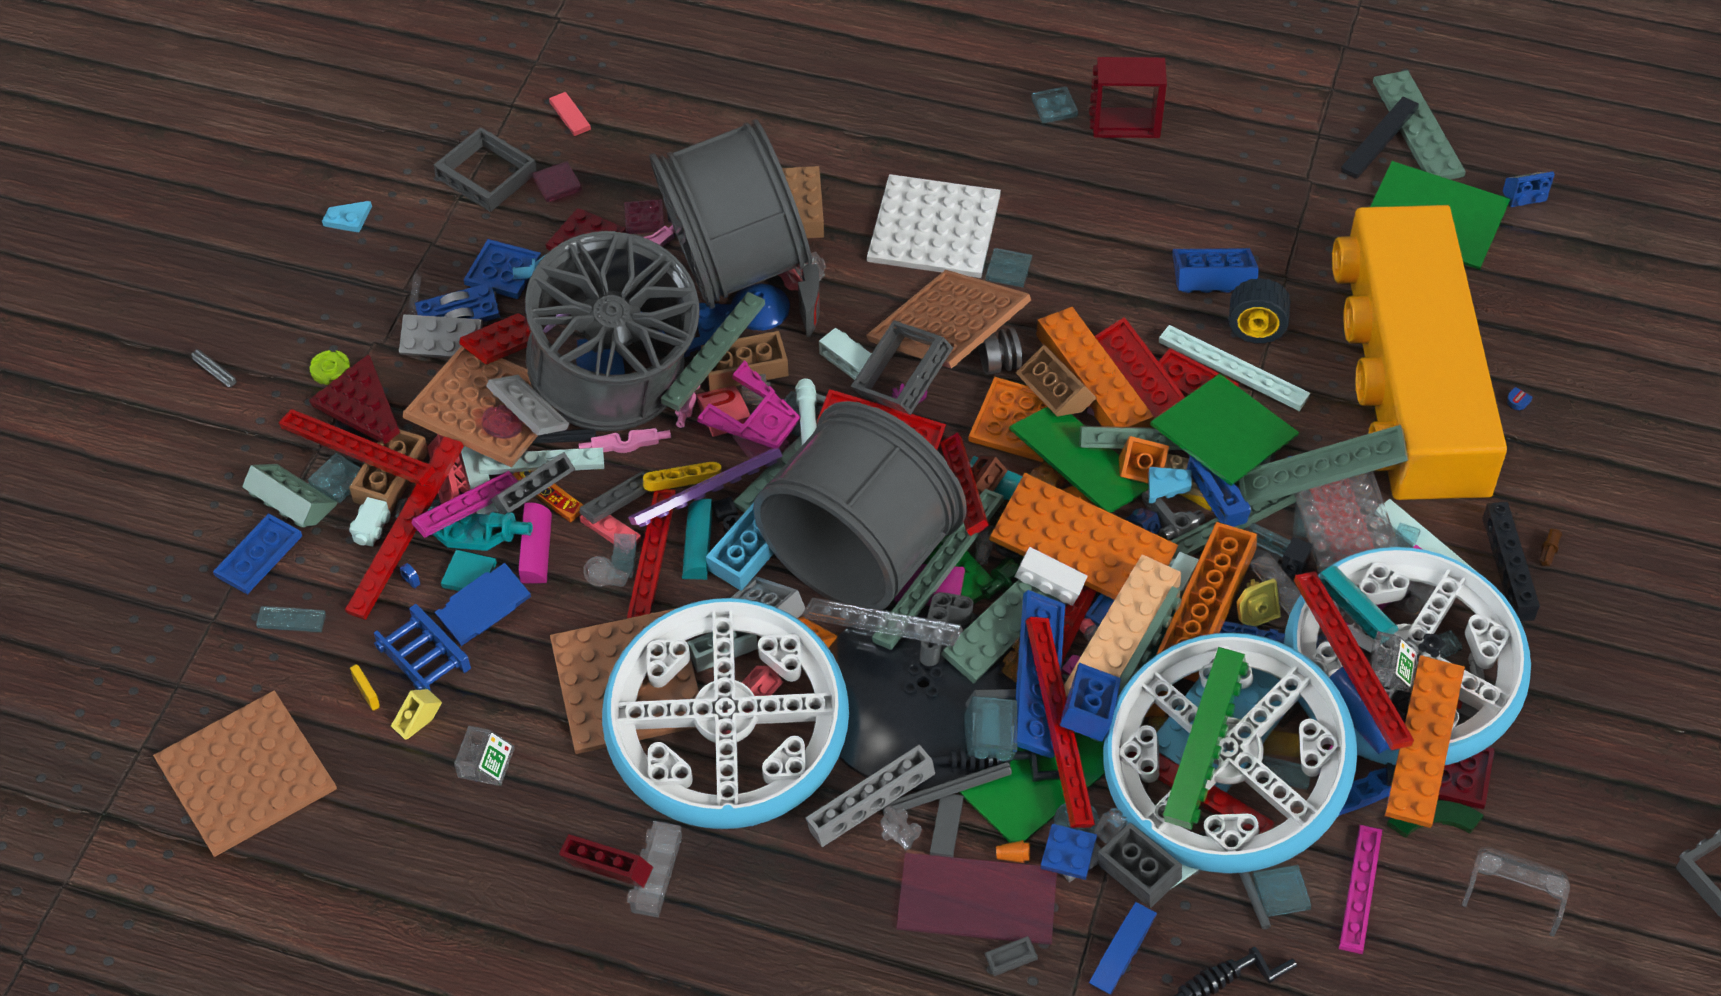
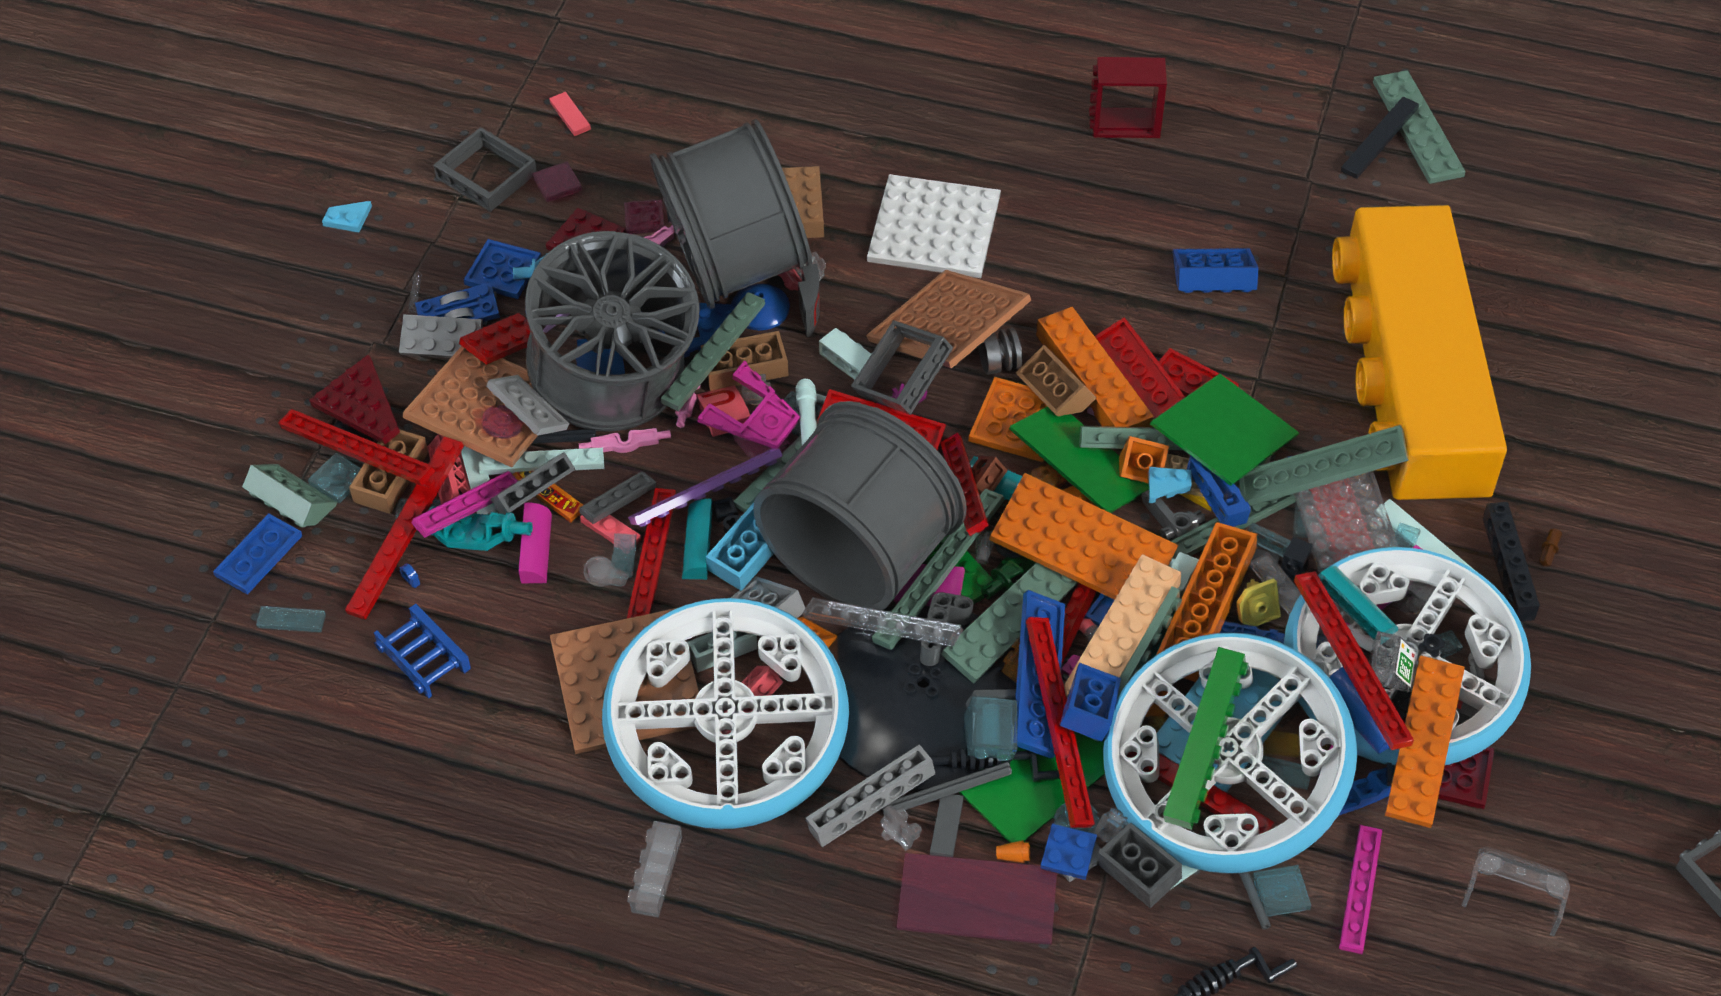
nougat plate [153,690,337,857] -> none
dark grey axle [191,349,237,387] -> none
lime tile [310,350,350,385] -> none
light aqua brick [349,497,391,547] -> none
yellow tile [350,664,380,711] -> none
light yellow slope [391,689,442,739] -> none
blue piece [435,563,531,646] -> none
teal tile [441,550,497,591] -> none
clear slope [454,726,515,786] -> none
dark red brick [559,834,654,888] -> none
yellow beam [643,462,721,491] -> none
dark grey tile [985,936,1038,976] -> none
clear light blue tile [986,248,1032,287] -> none
white brick [1014,547,1087,606] -> none
clear light blue plate [1031,86,1078,123] -> none
blue slope [1089,902,1157,995] -> none
dark blue bracket [1126,508,1162,535] -> none
light aqua plate [1159,325,1310,411] -> none
black wheel [1228,278,1291,344] -> none
green piece [1370,161,1510,270] -> none
dark green tile [1387,800,1484,838] -> none
blue slope [1503,171,1555,207] -> none
blue tile [1507,387,1532,410] -> none

